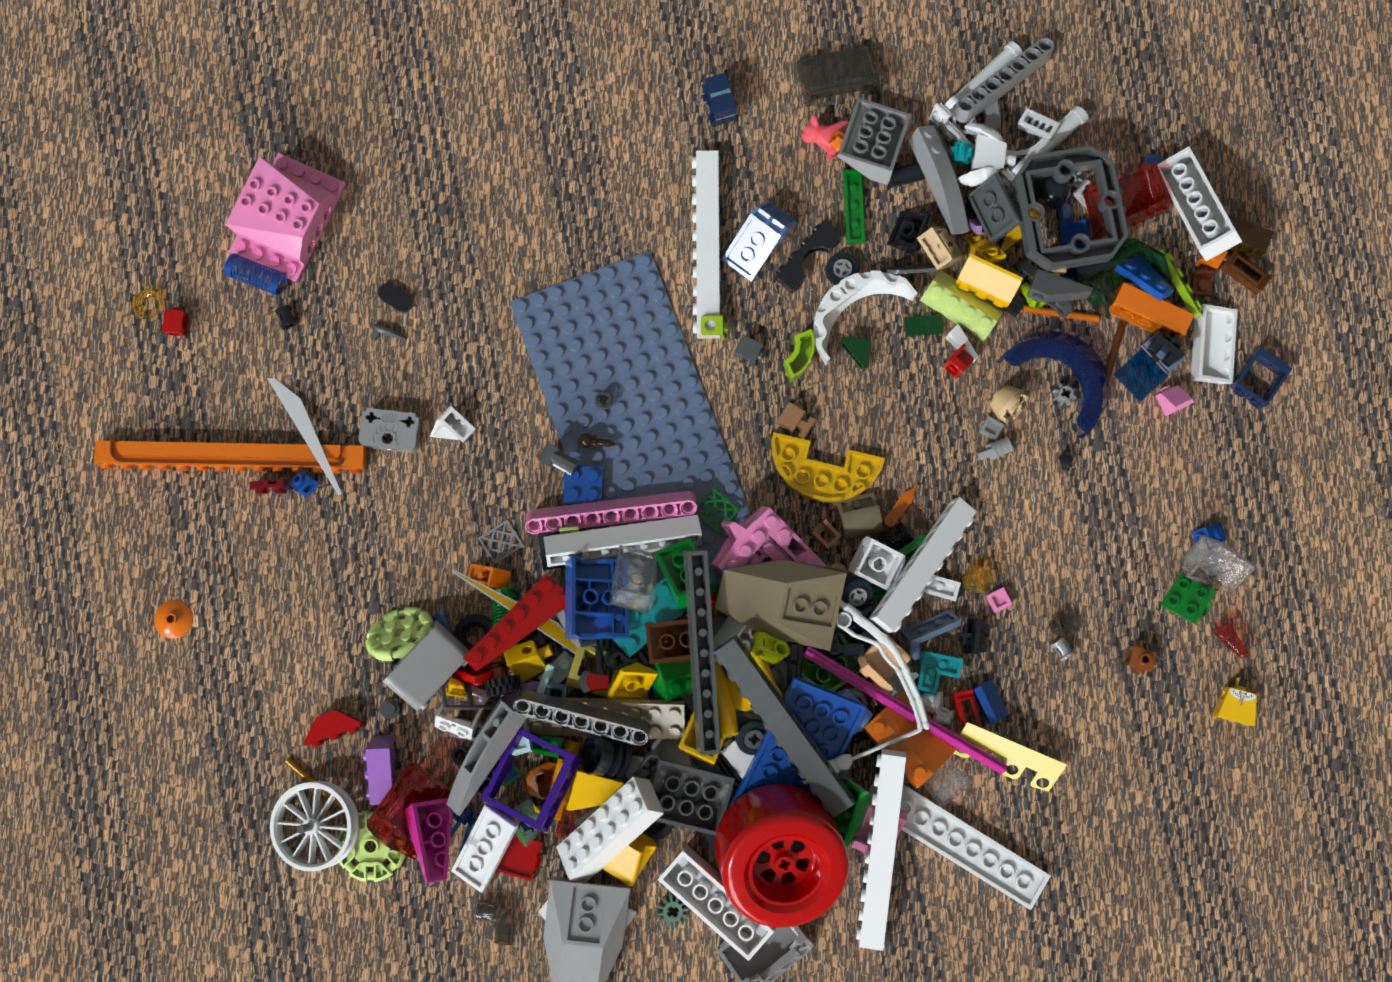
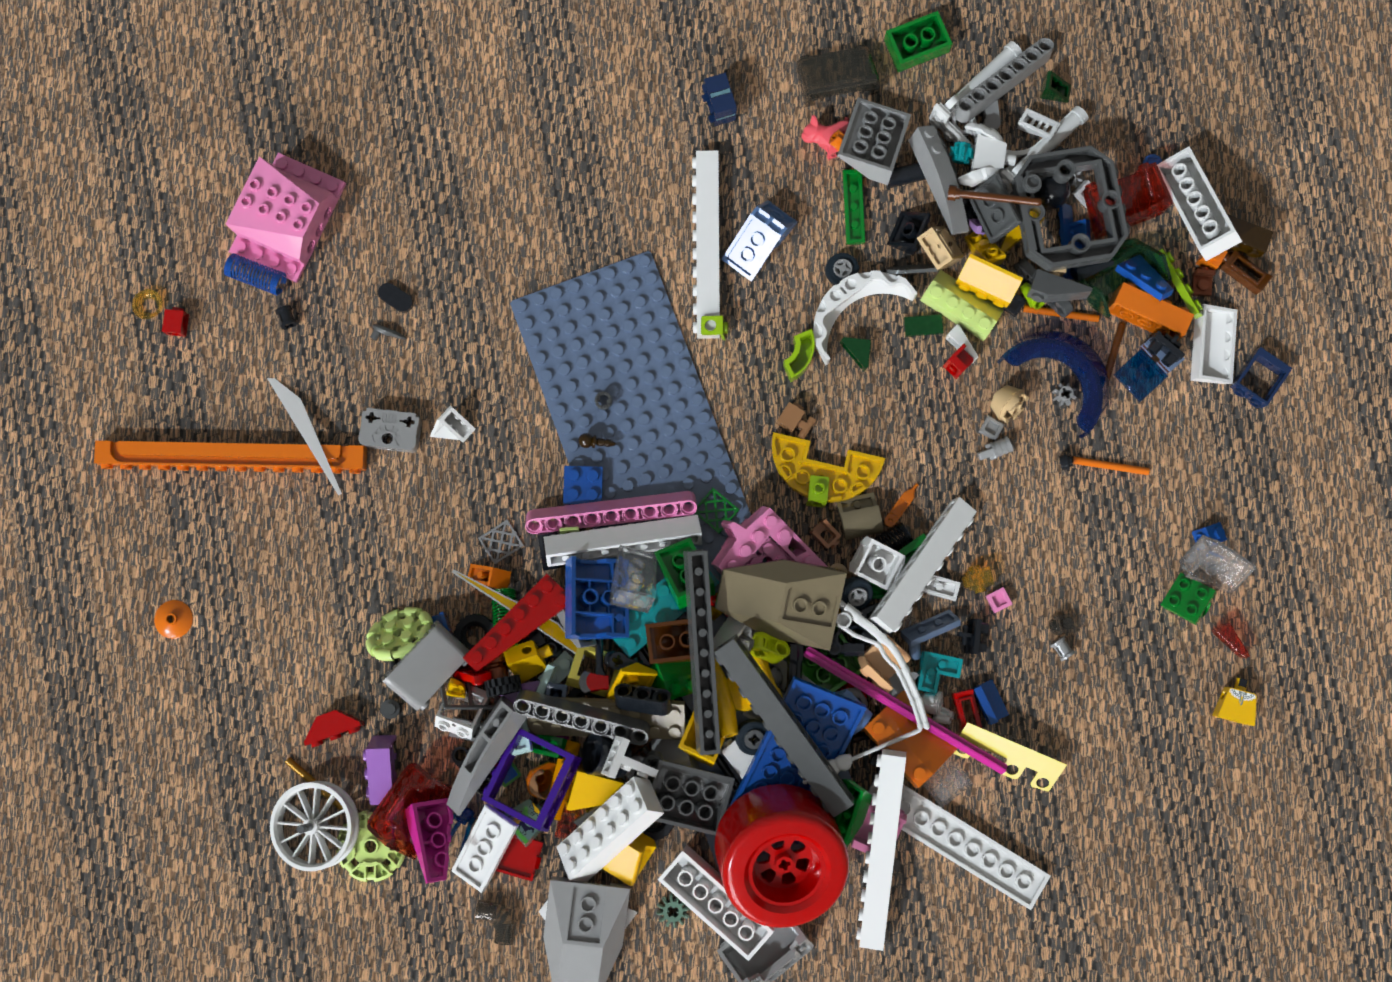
dark red wing [249,479,293,495] -> none
blue bracket [289,469,320,498] -> none
dark grey piece [537,443,579,476] -> none
dark grey brick [734,335,765,365] -> none
black arch [775,220,843,294] -> none
dark orange brick [1124,646,1157,674] -> none
bright pink slope [1156,385,1194,416] -> none
none -> white bracket [601,736,659,779]
none -> black beam [614,683,672,716]
none -> lime bracket [806,475,829,508]
none -> green brick [884,11,953,73]
none -> reddish brown piece [947,185,1042,206]
none -> dark grey plate [1022,174,1042,194]
none -> dark green slope [1040,71,1071,103]
none -> orange bar [1072,456,1150,475]

